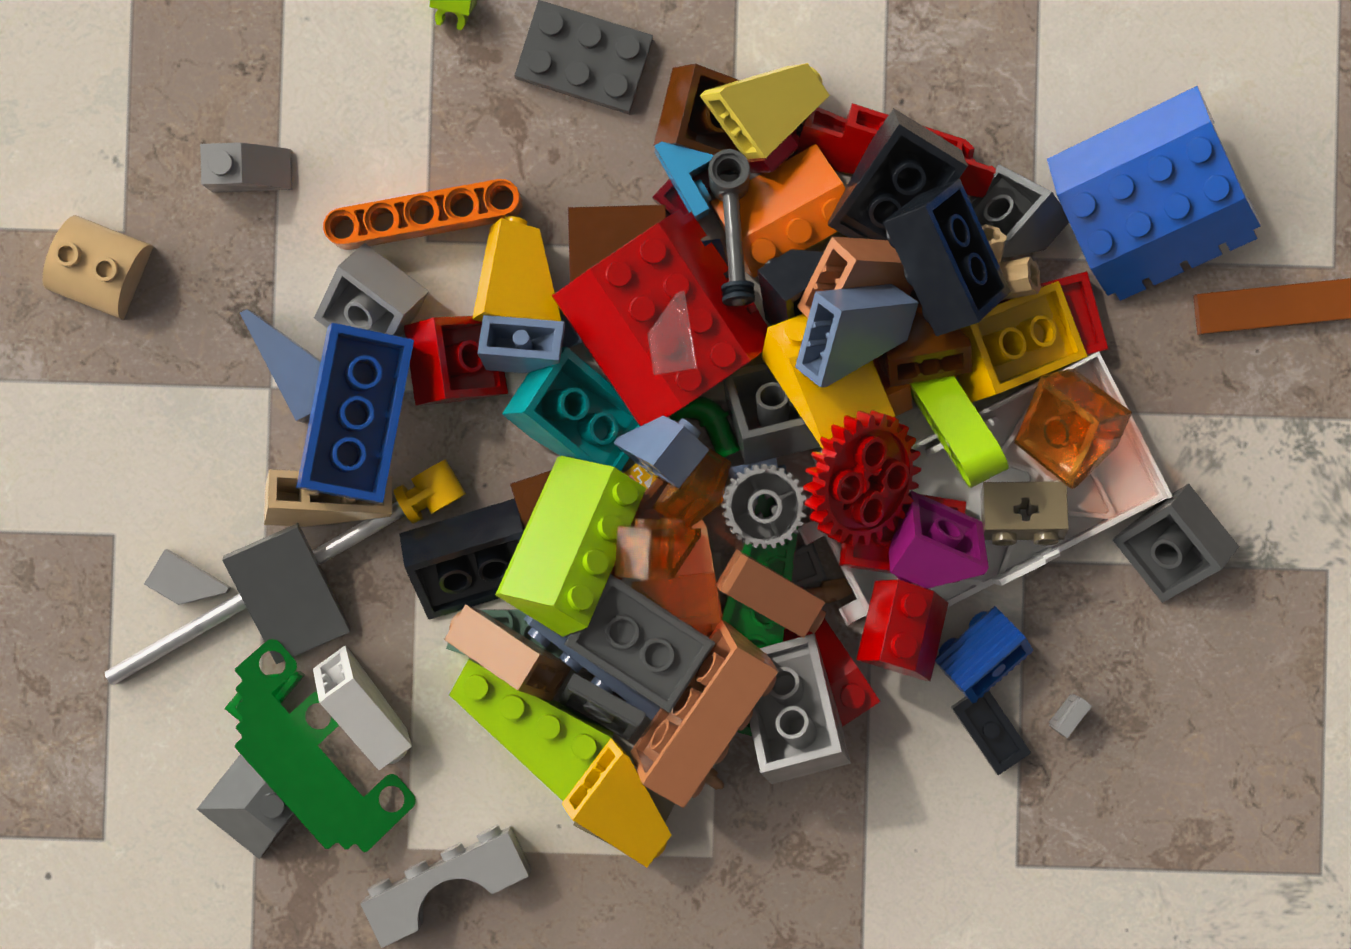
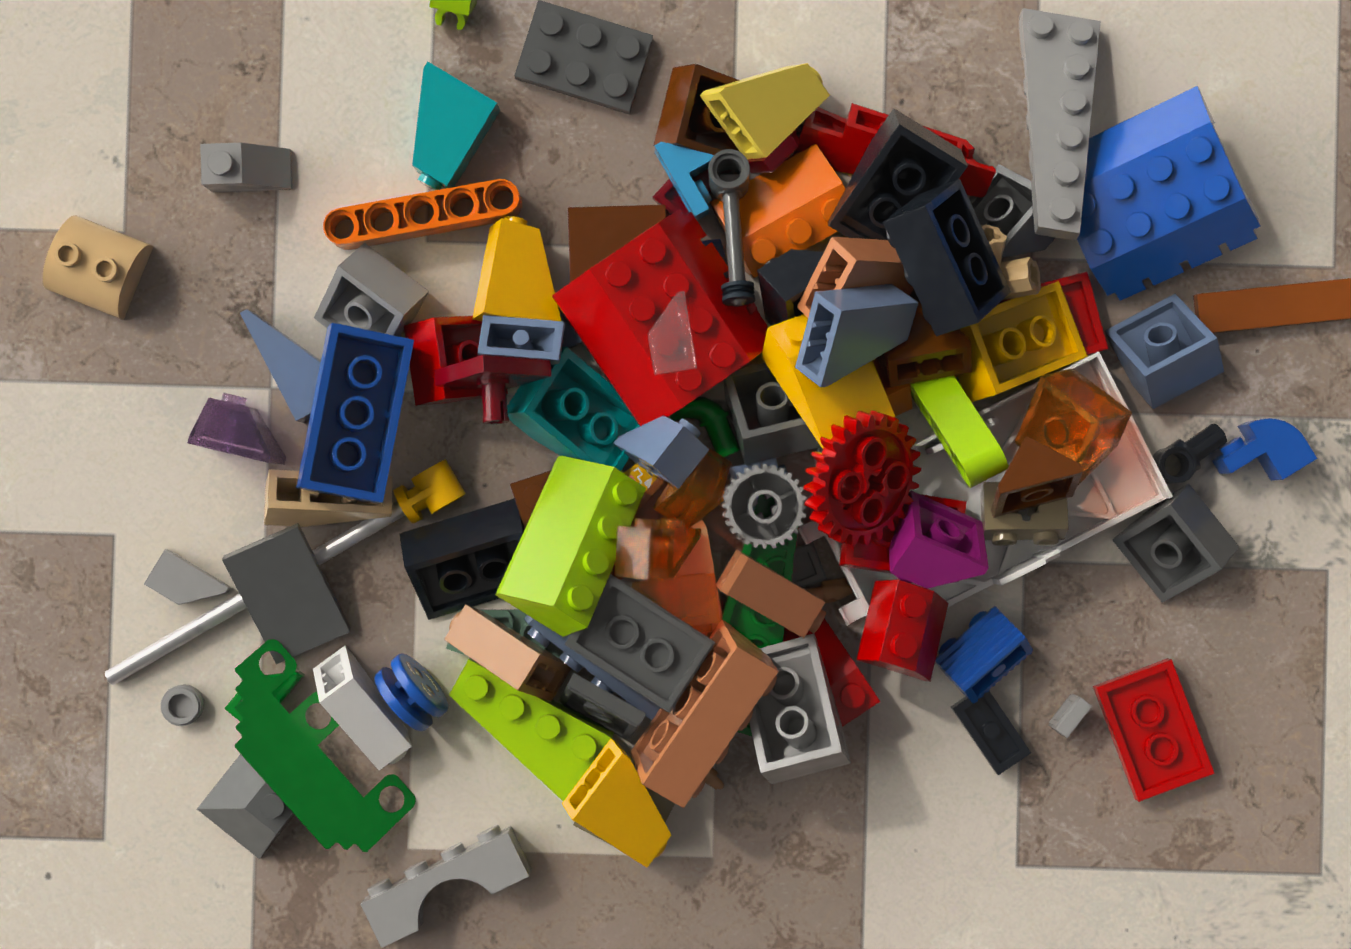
none -> light grey tile [161,684,204,726]
none -> clear purple slope [187,393,286,465]
none -> blue head [374,653,449,731]
none -> teal slope [412,61,501,191]
none -> dark red tile [434,355,551,424]
none -> reddish brown slope [991,436,1083,518]
none -> light grey wing [1019,8,1101,241]
none -> red plate [1093,658,1215,802]
none -> sand blue slope [1105,294,1224,409]
none -> black axle [1153,423,1227,484]
none -> blue brick [1212,418,1318,481]

